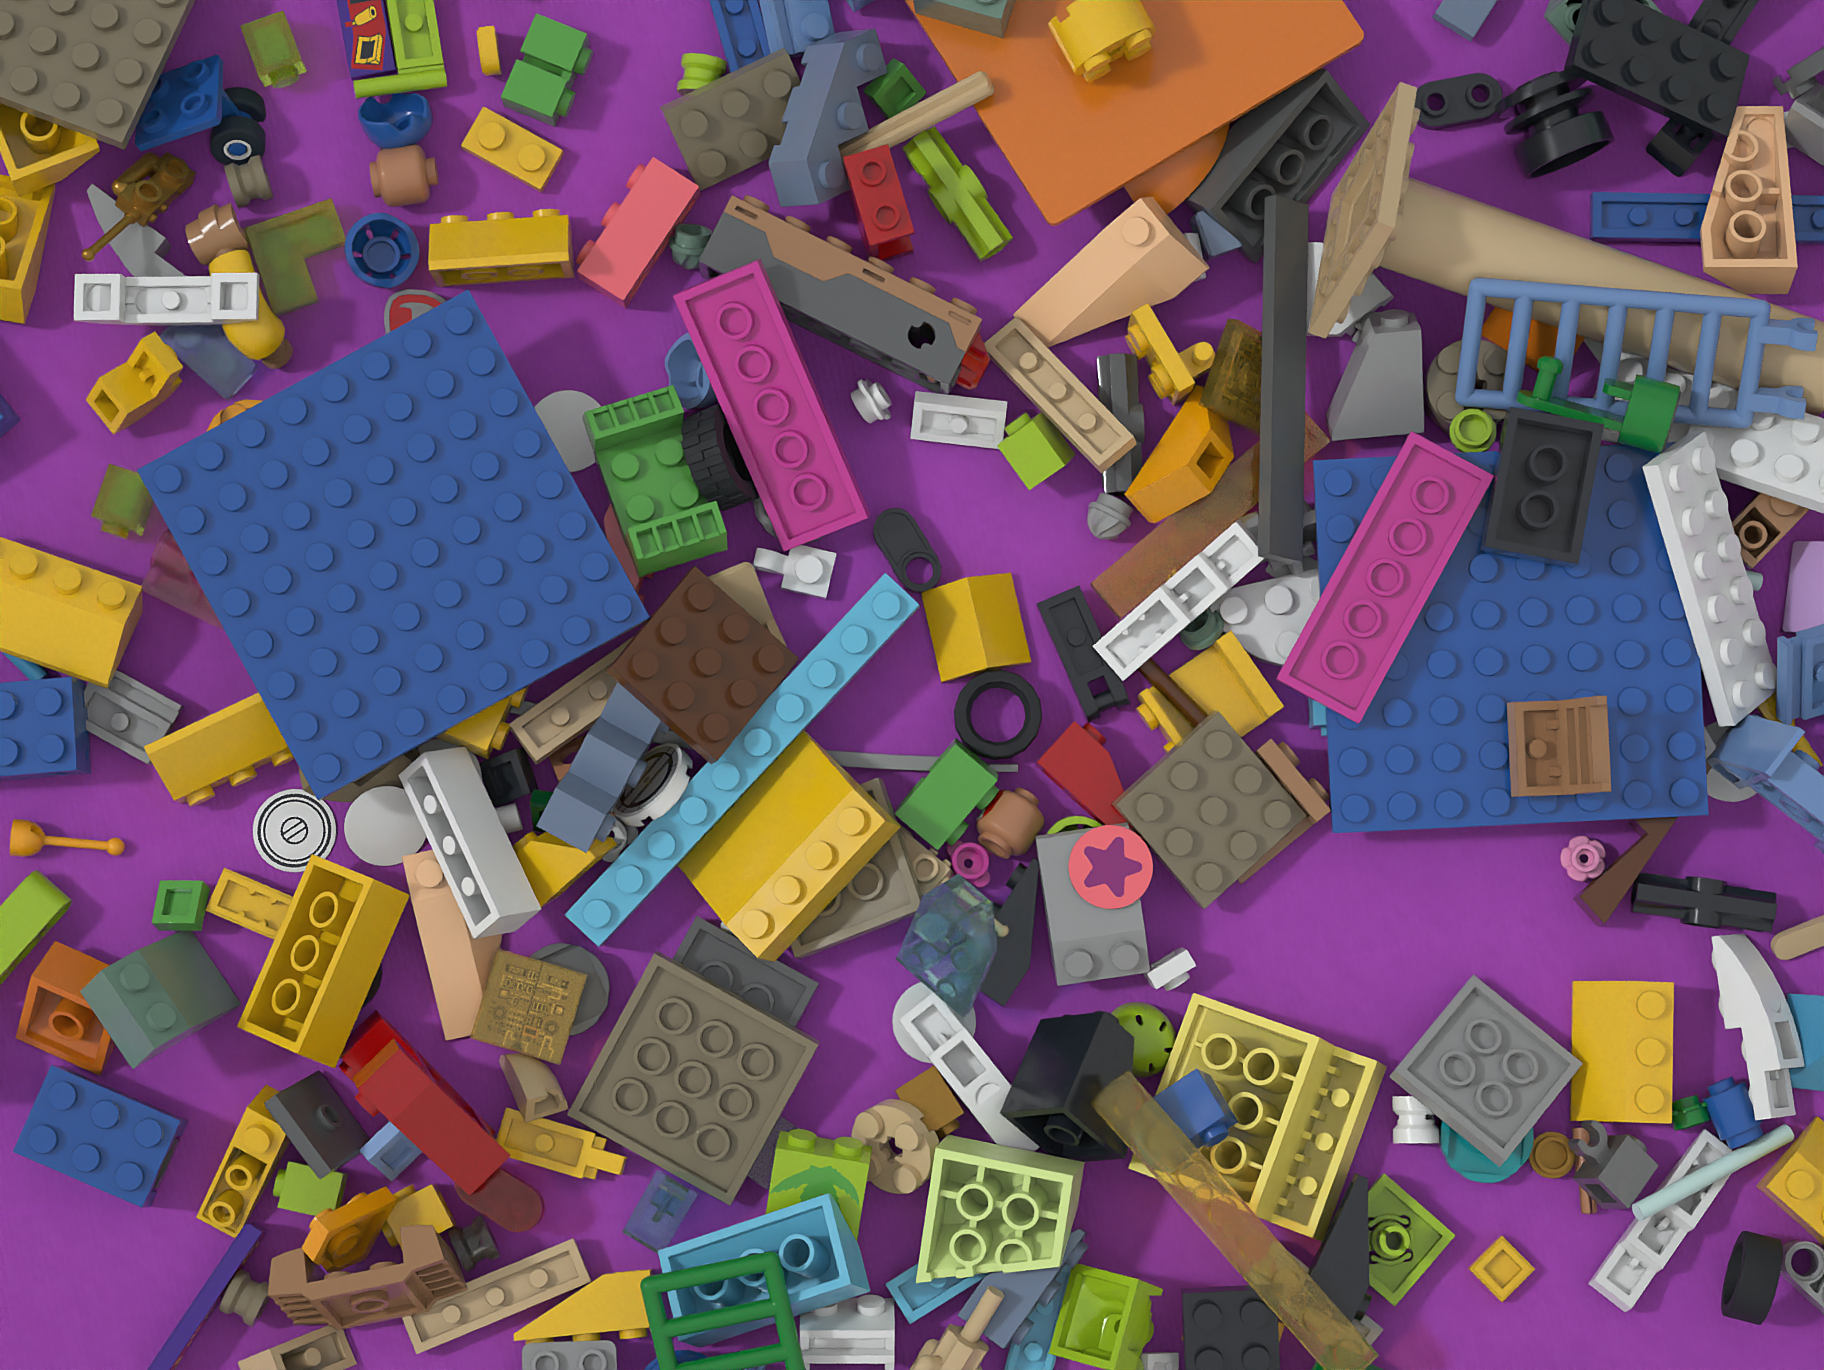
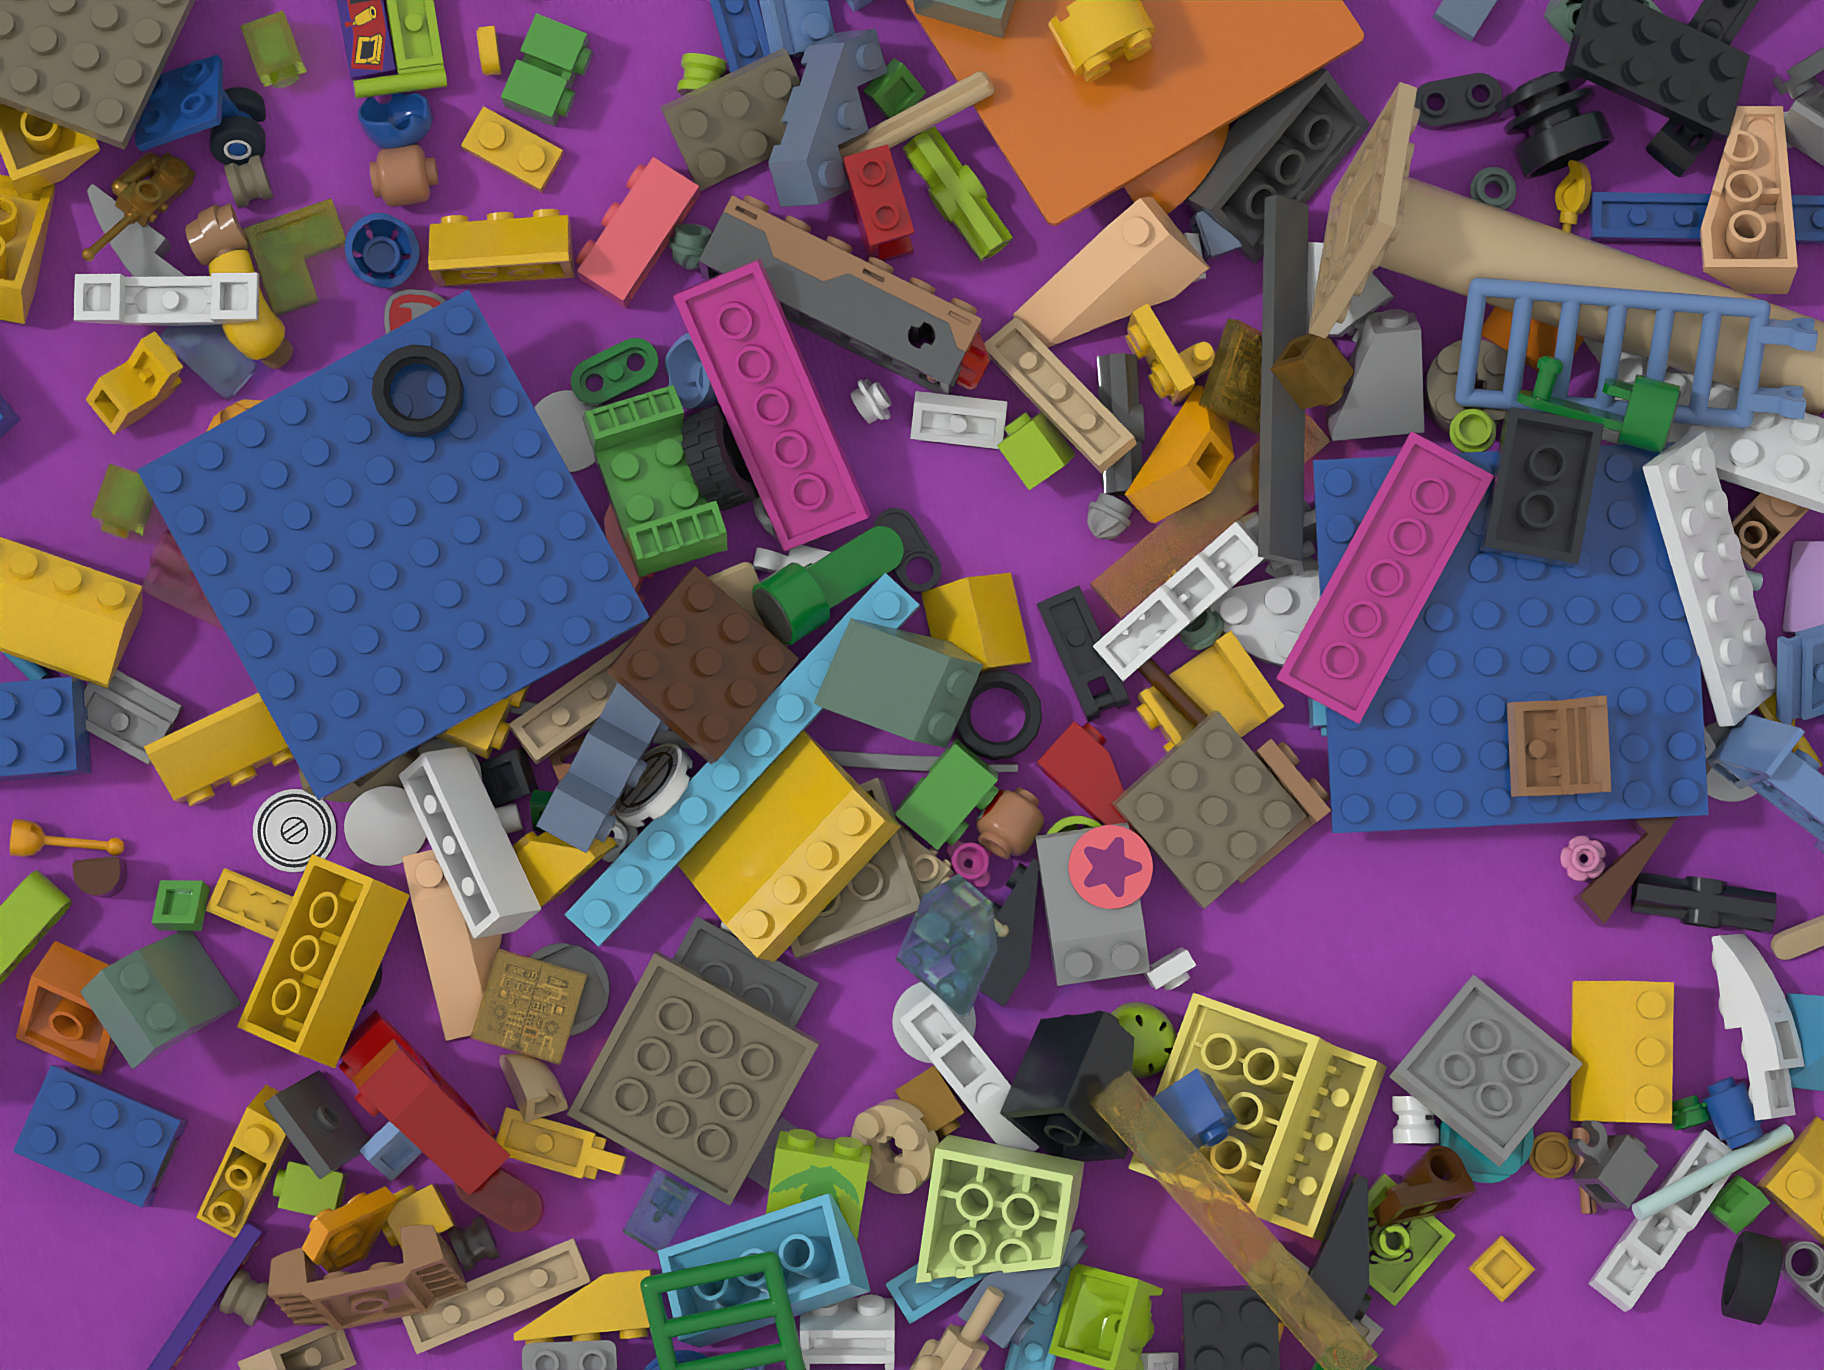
none -> reddish brown brick [72,856,127,898]
none -> black tyre [372,344,464,437]
none -> green plate [571,338,659,407]
none -> green piece [752,526,904,645]
none -> sand green slope [814,618,983,748]
none -> pearl gold brick [1270,334,1354,410]
none -> reddish brown plate [1373,1146,1477,1227]
none -> sand green plate [1470,167,1516,210]
none -> yellow piece [1555,160,1592,233]
none -> bright green plate [1707,1174,1770,1235]

